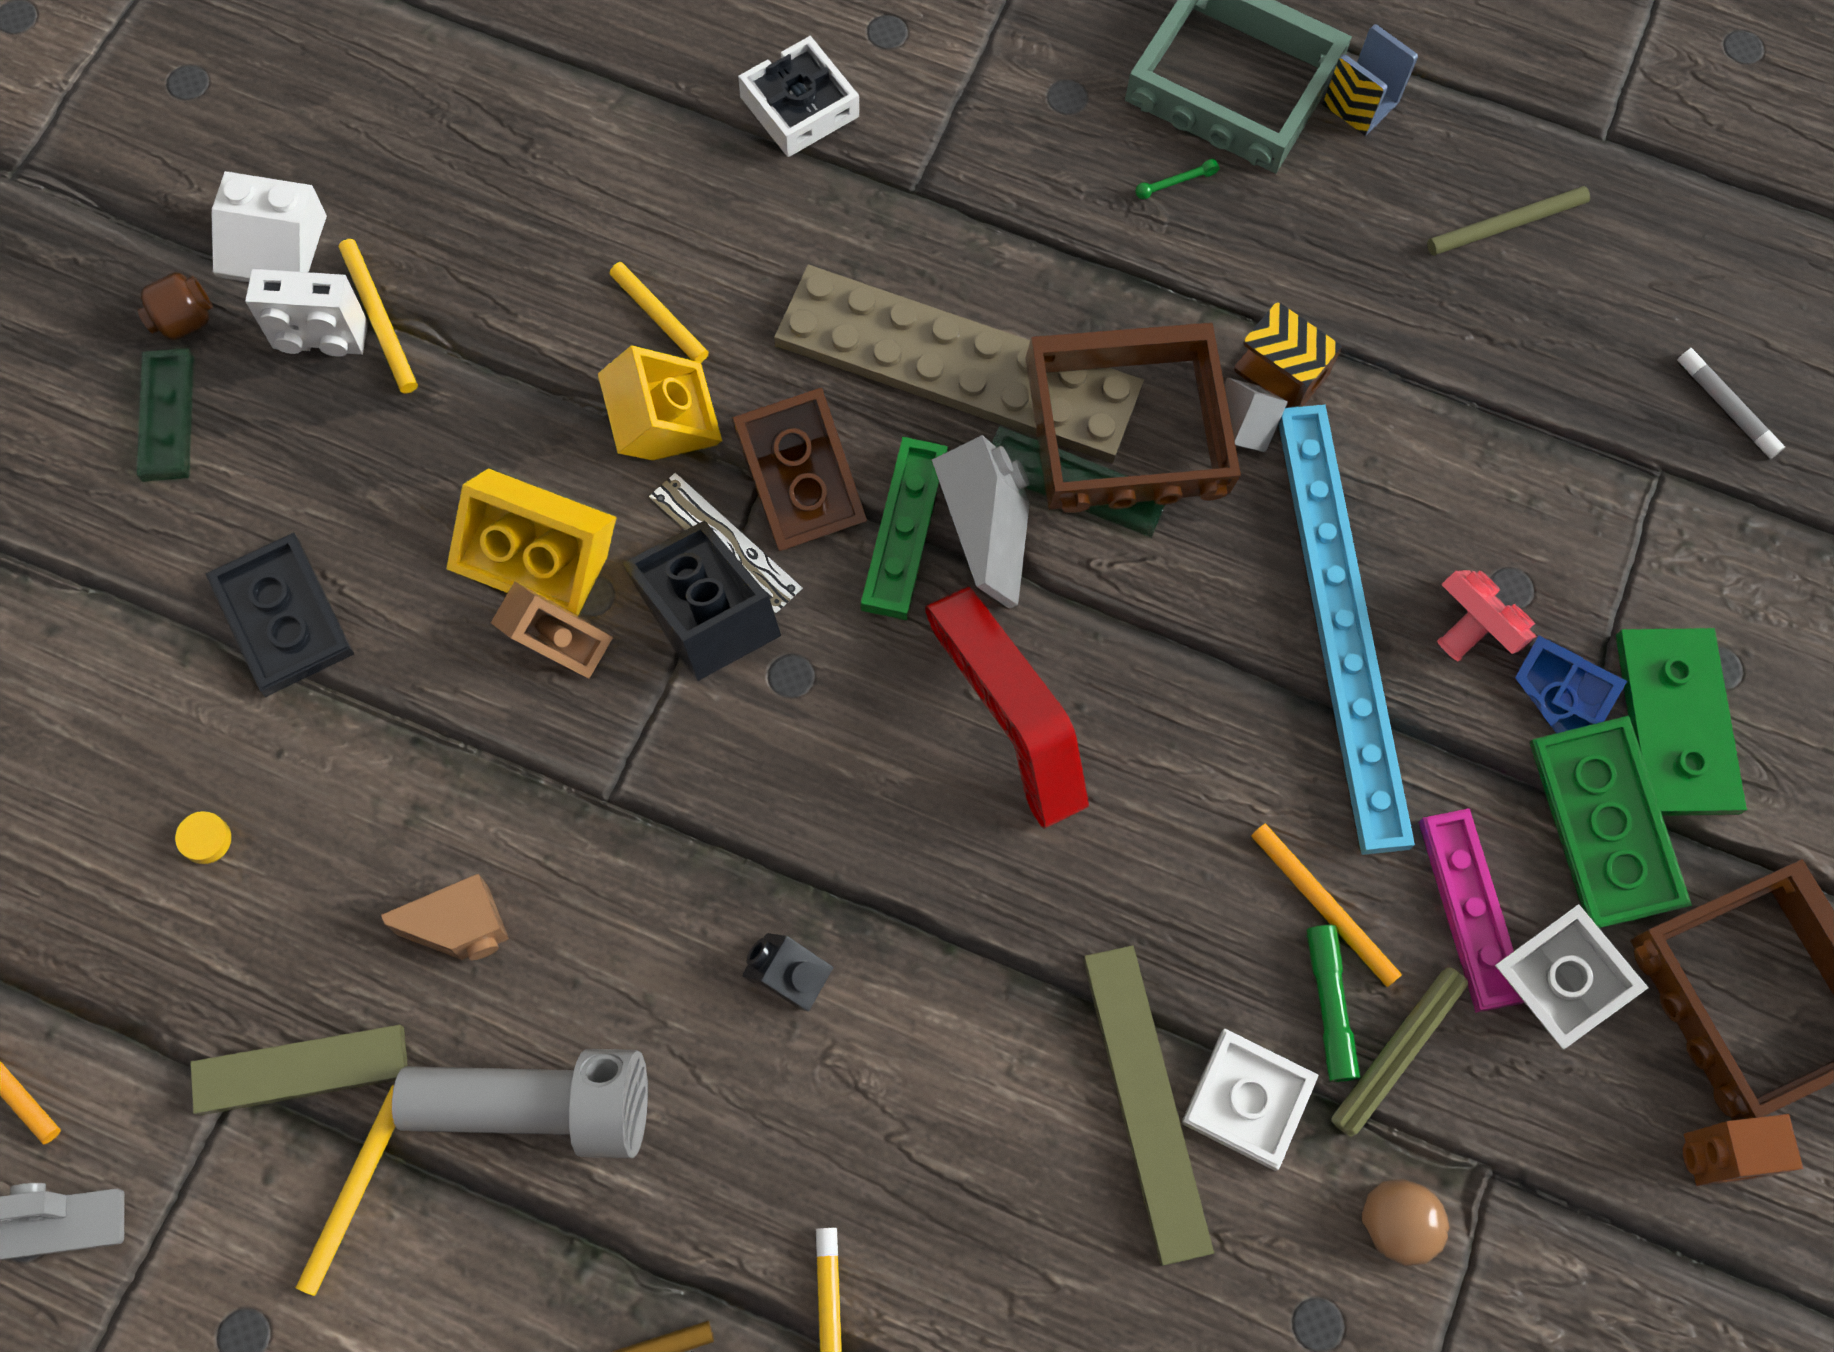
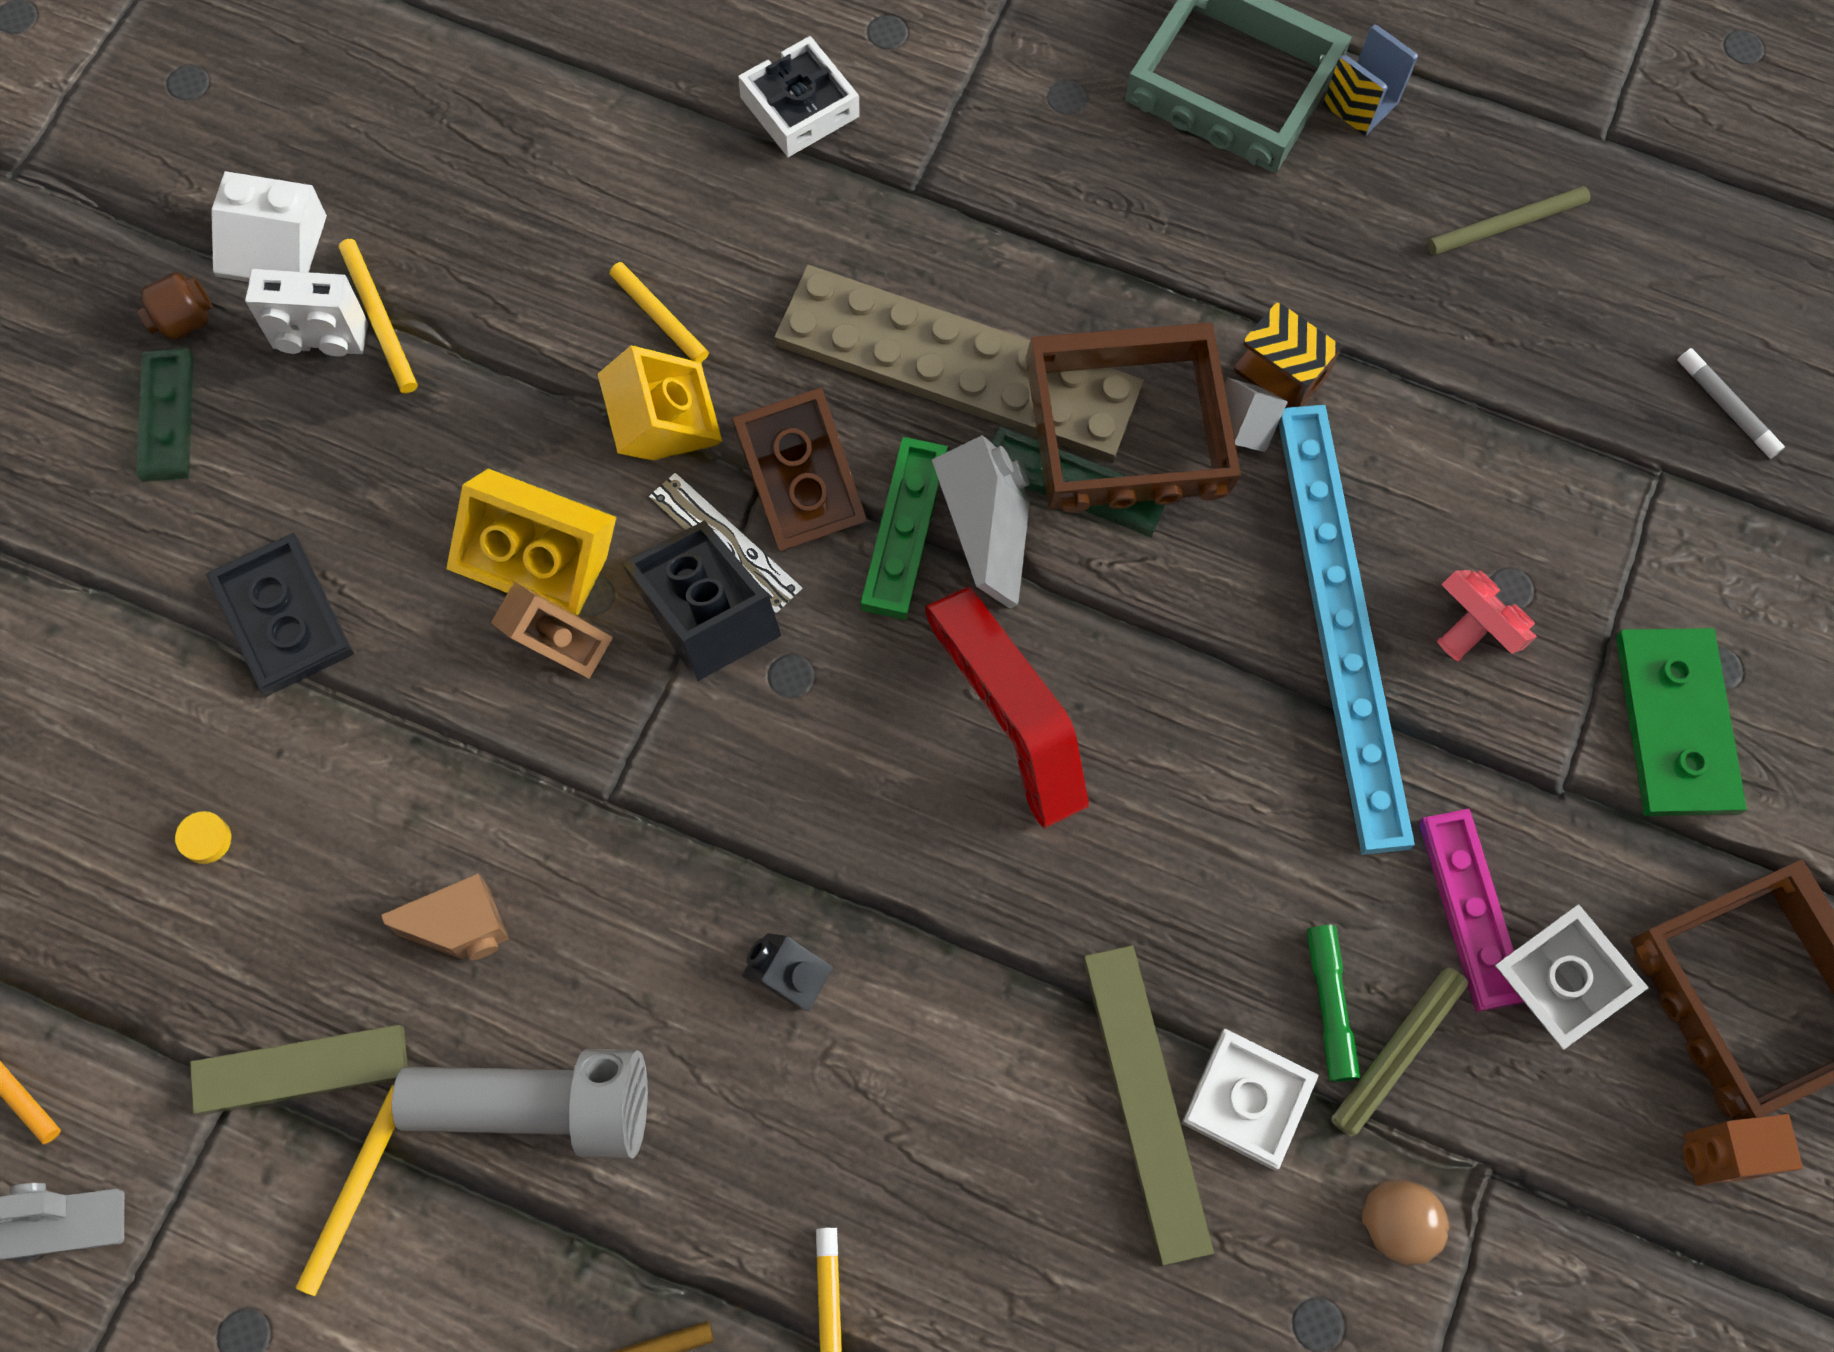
green hinge [1135,159,1220,200] -> none
light orange bar [1251,823,1402,987] -> none
blue slope [1515,636,1627,733] -> none
green plate [1529,716,1692,929] -> none

